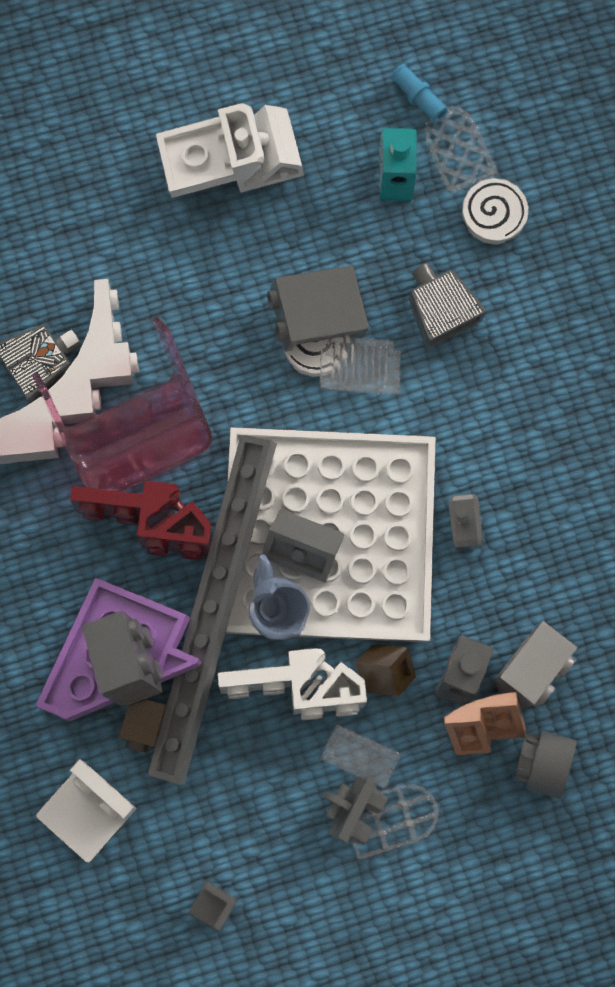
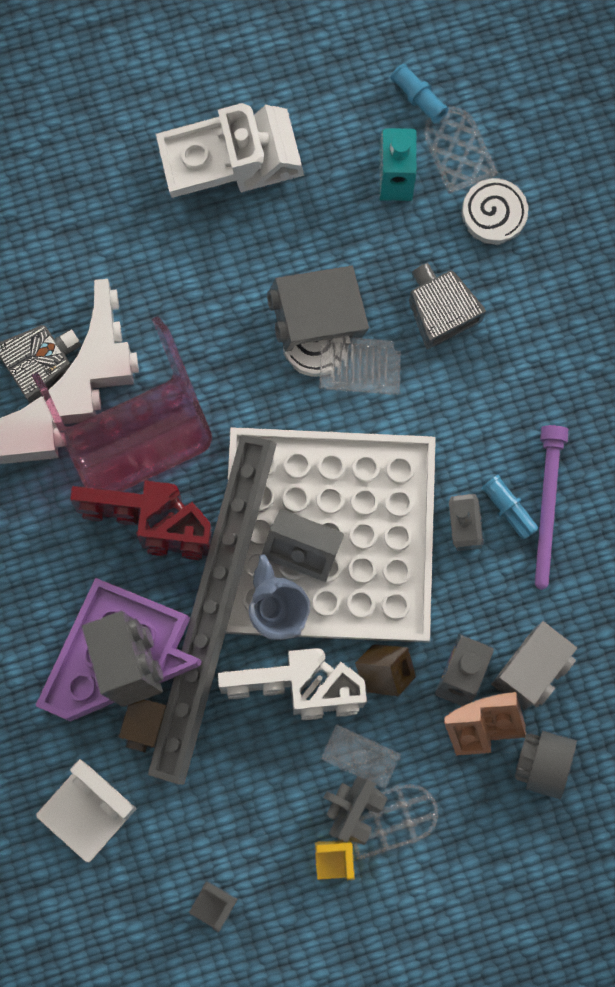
none -> yellow panel [314,840,354,880]
none -> dark azure axle [481,475,538,539]
none -> medium lavender piece [535,425,569,590]

